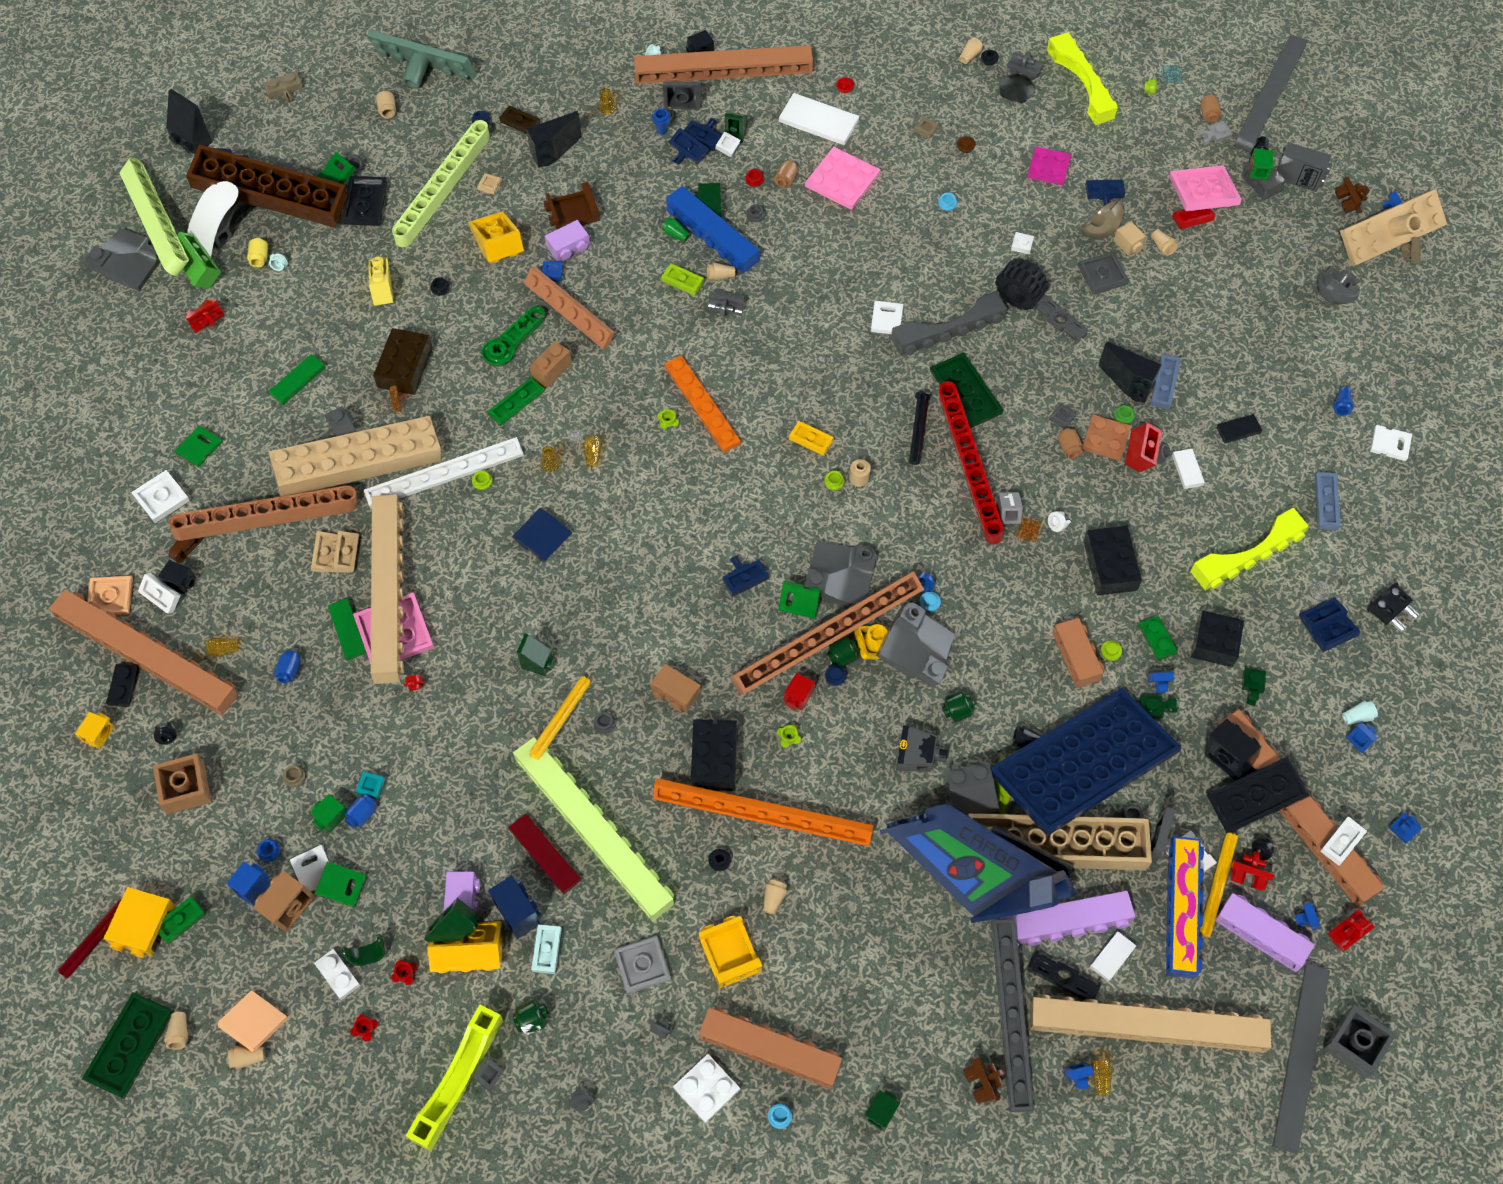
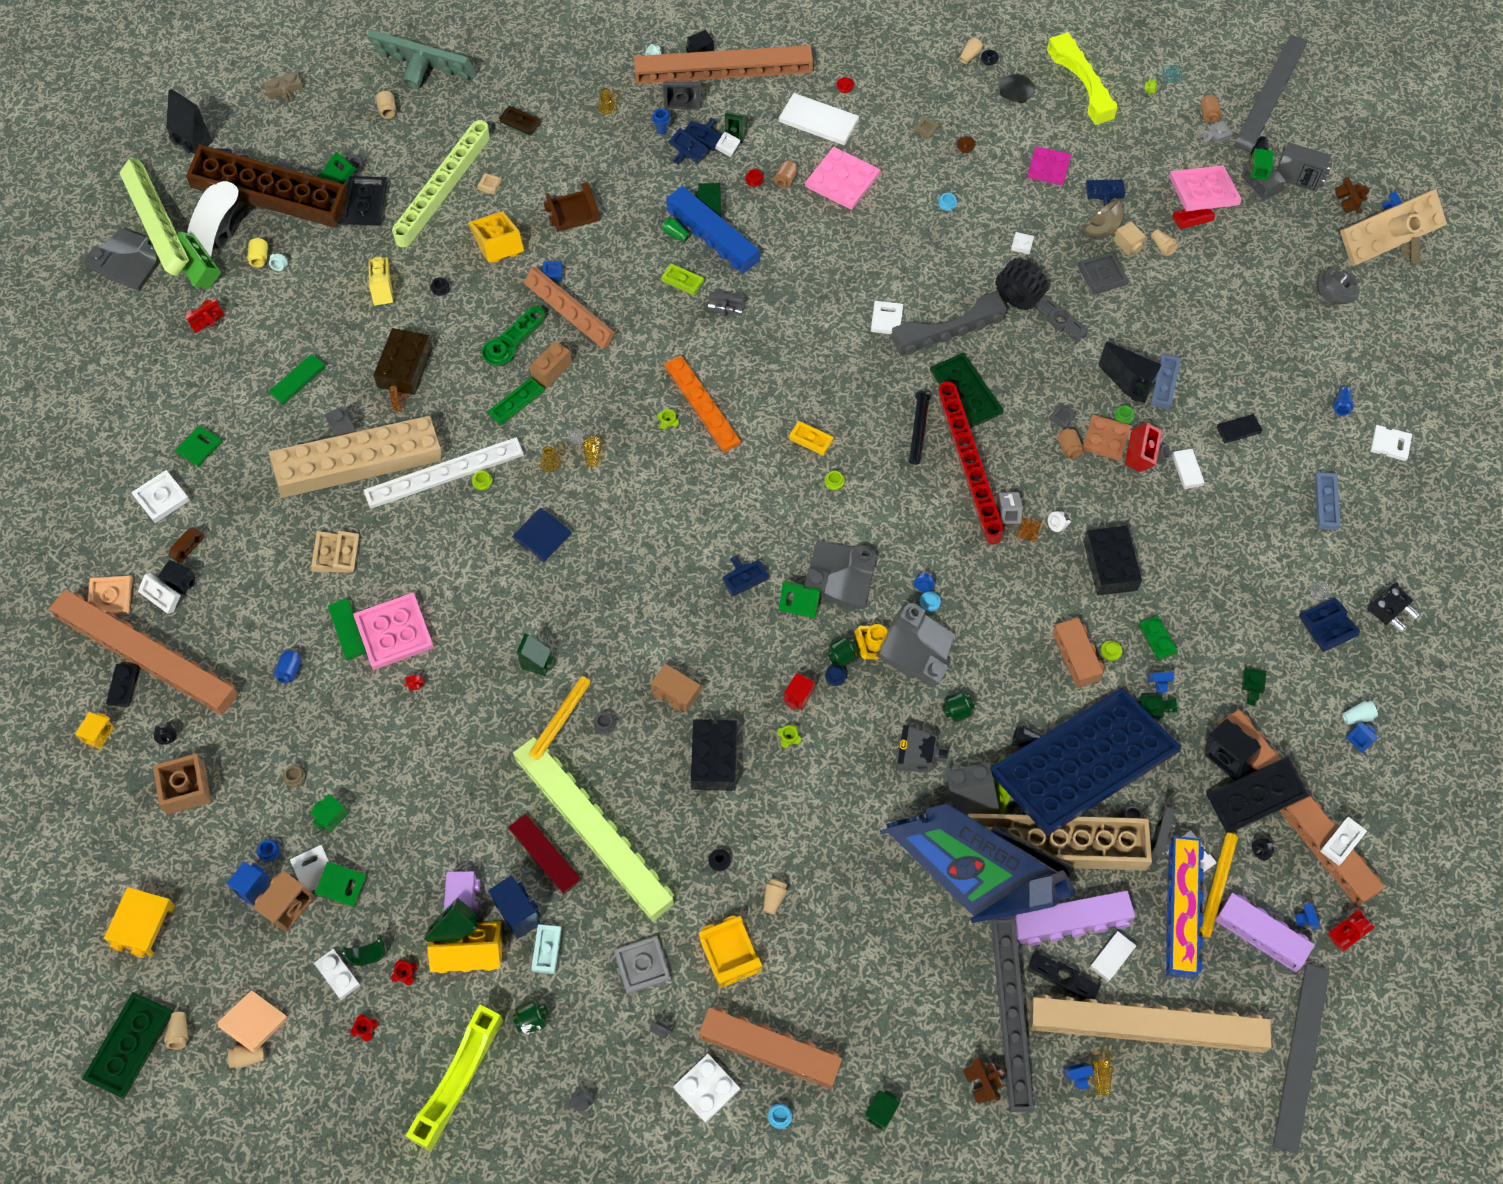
dark red axle [58,899,121,978] -> none
green plate [158,896,206,945] -> none
nougat beam [168,486,358,541] -> none
clear yellow cone [206,637,239,658] -> none
blue brick [344,794,377,828] -> none
teal plate [355,771,386,800] -> none
tan brick [371,494,404,684] -> none
dark grey plate [470,1056,504,1091] -> none
dark blue plate [472,111,490,124] -> none
black slope [526,111,582,168] -> none
lavender brick [545,220,590,262] -> none
orange plate [653,778,874,846] -> none
tan cone [707,262,735,281] -> none
nougat brick [729,571,924,695] -> none
dark grey plate [746,204,765,222] -> none
tan brick [849,459,871,487] -> none
dark grey hips [1007,51,1044,81] -> none
neon yellow arch [1190,508,1309,590] -> none
black brick [1190,610,1244,667] -> none
red hips [1230,851,1274,891] -> none
dark grey brick [1323,1005,1397,1079] -> none
blue tile [1389,812,1422,844] -> none

